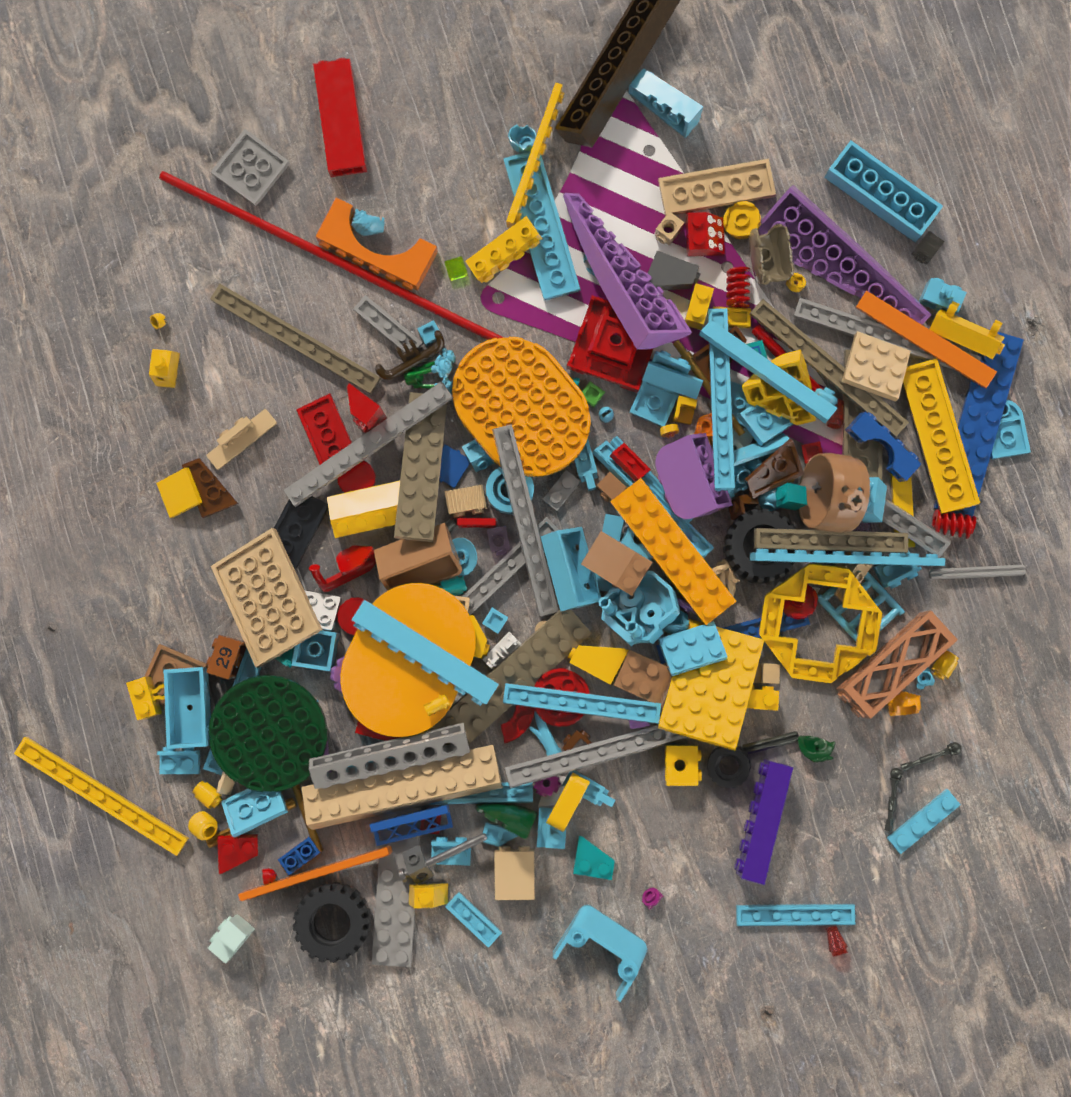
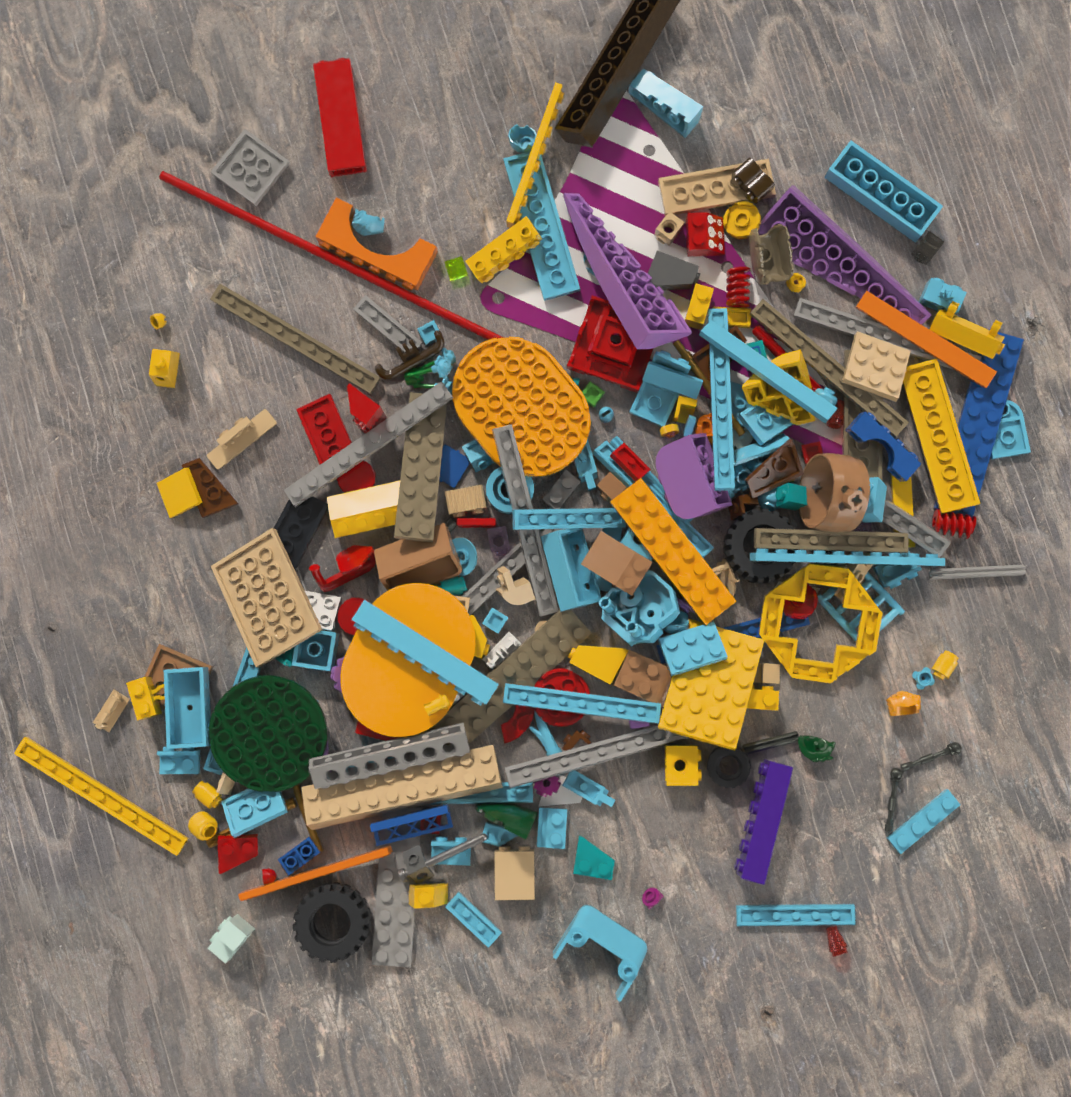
dark orange brick [206,635,246,680] -> none
yellow beam [546,772,590,832] -> none
nougat piece [836,610,958,719] -> none
none -> tan hinge [93,689,130,732]
none -> tan brick [496,566,535,605]
none -> medium azure plate [513,508,626,530]
none -> medium azure tile [683,414,696,436]
none -> dark brown brick [731,157,775,204]

